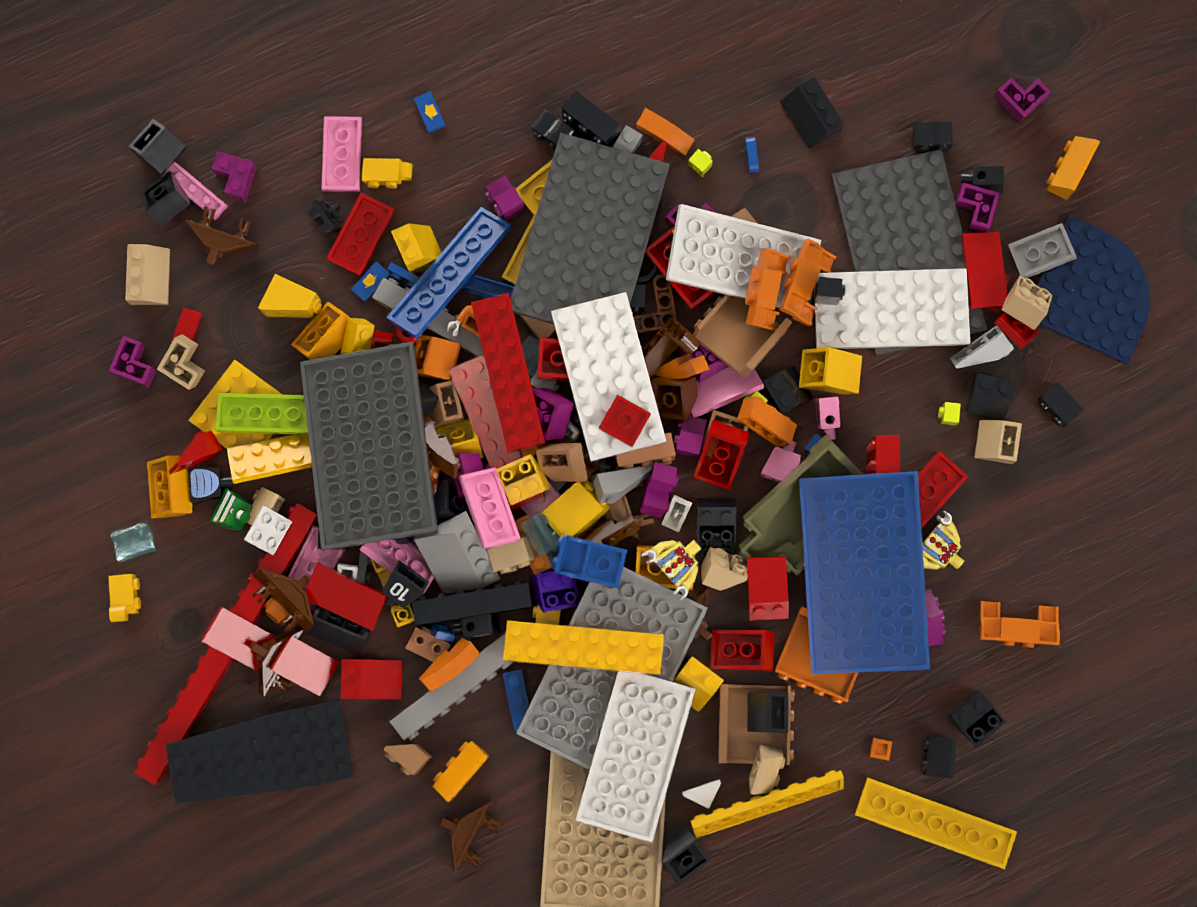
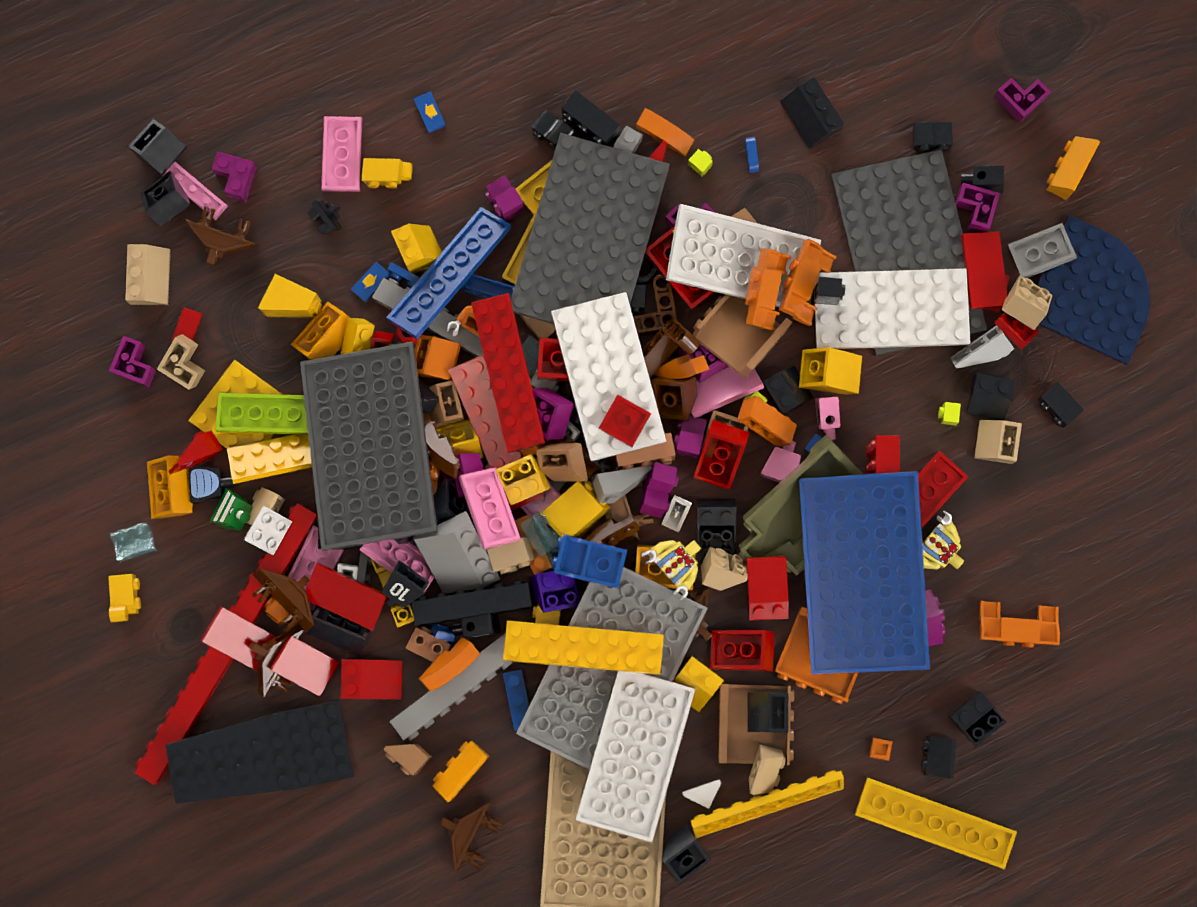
red plate [326,193,395,277] -> none

